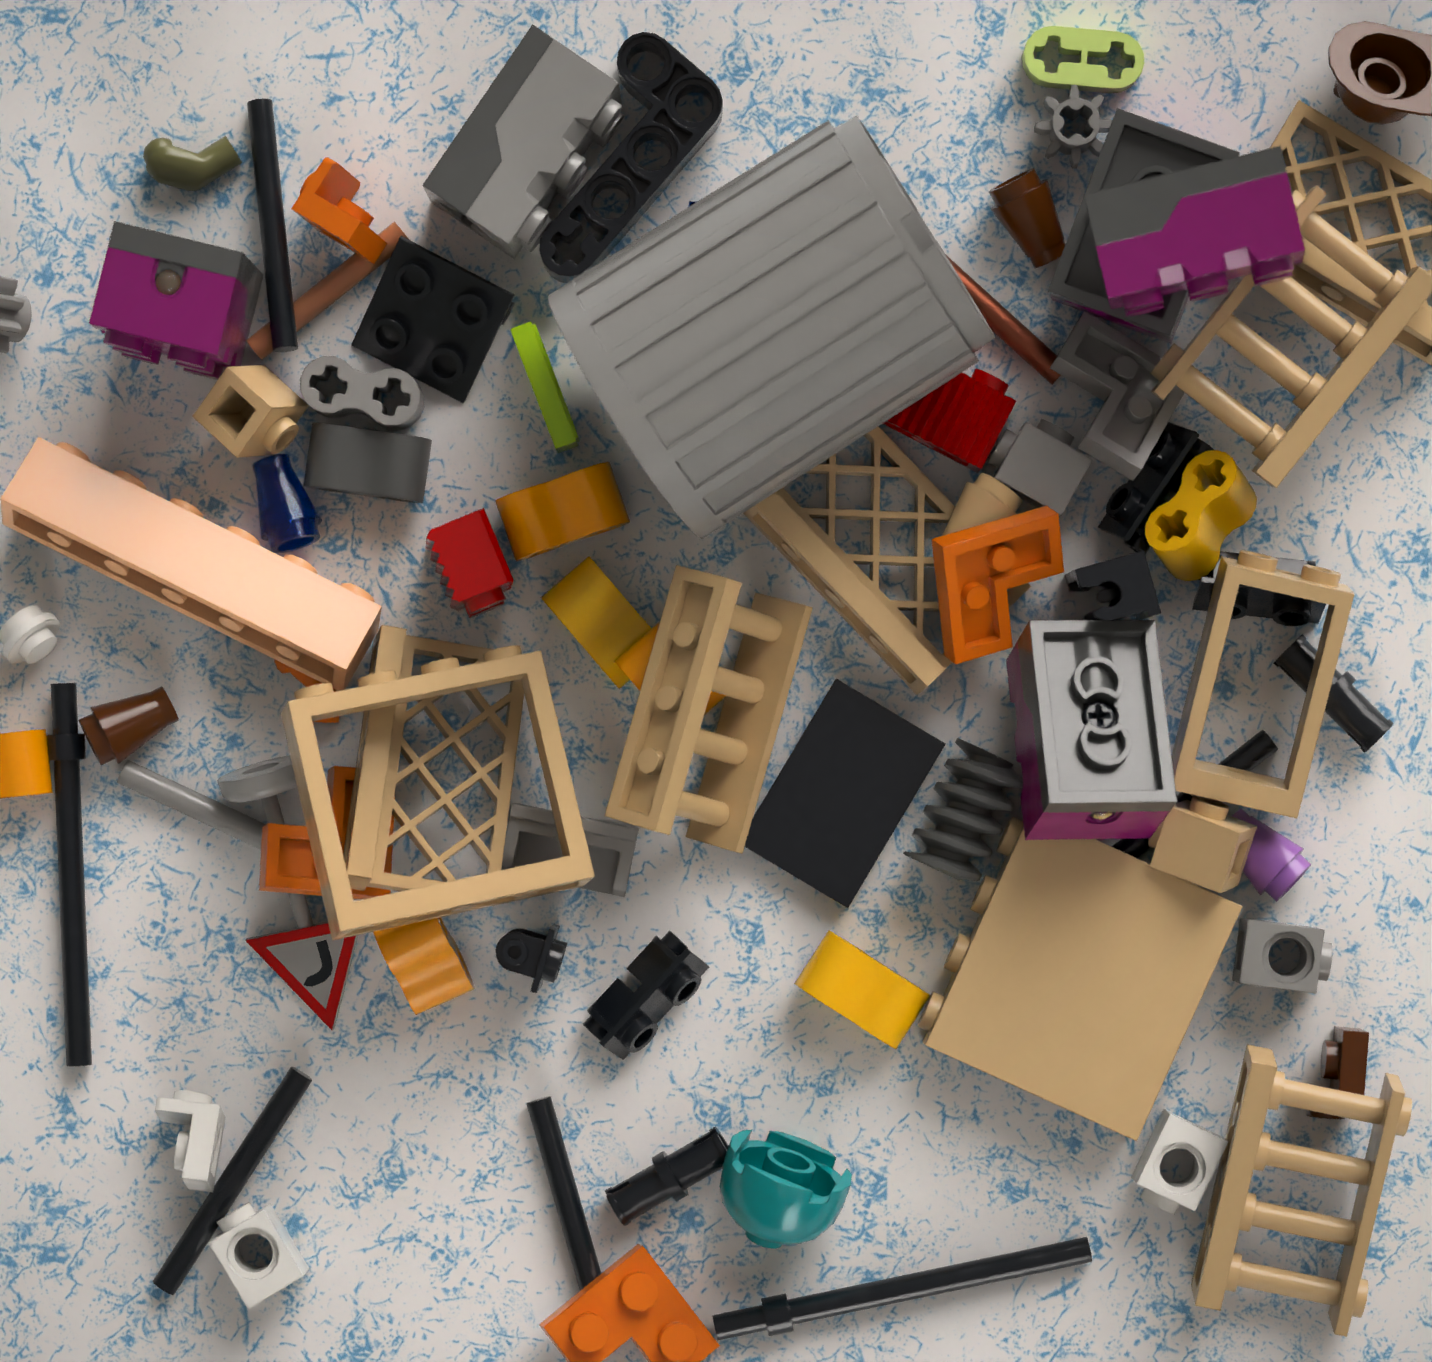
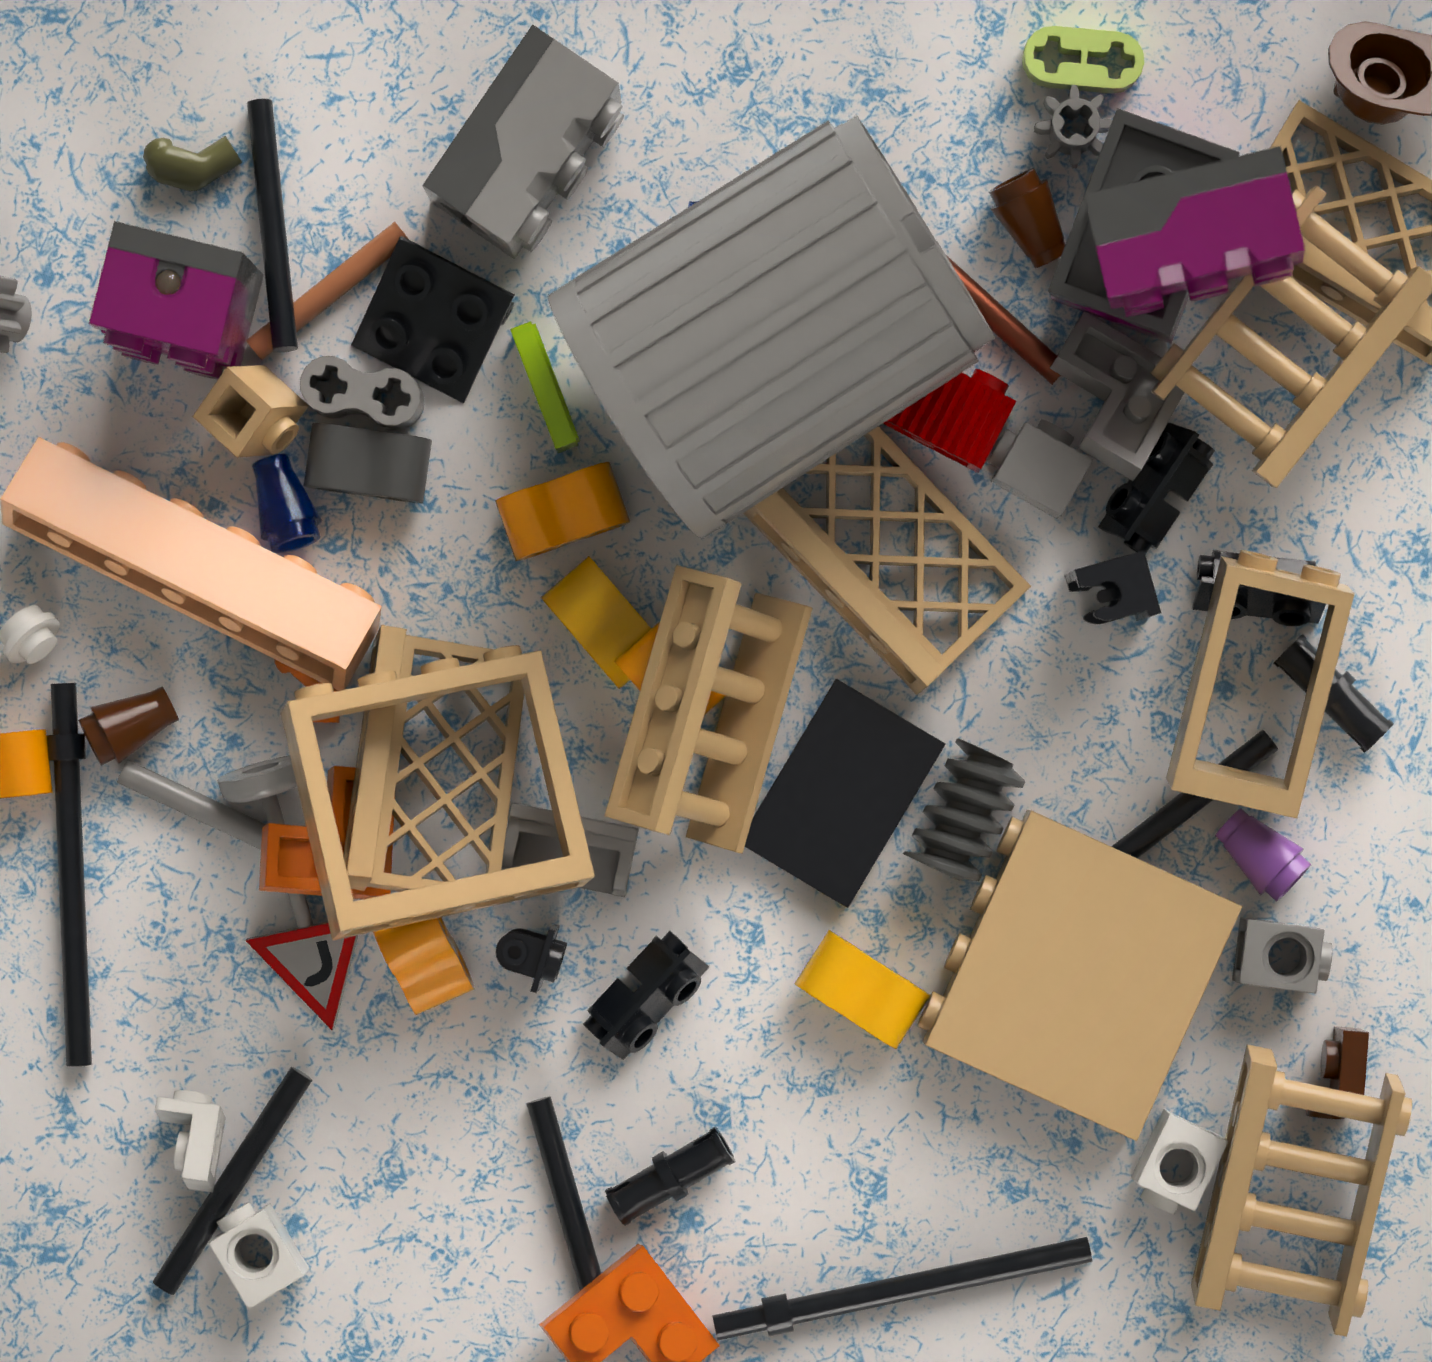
orange bracket [291,157,388,264] -> none
red brick [425,508,514,618] -> none
black beam [539,32,723,283] -> none
teal cylinder [719,1129,852,1249] -> none
orange plate [931,506,1064,665] -> none
tan cone [942,473,1023,536] -> none
piece [1006,620,1177,840] -> none
yellow axle [1145,450,1257,581] -> none
tan brick [1148,795,1257,894] -> none

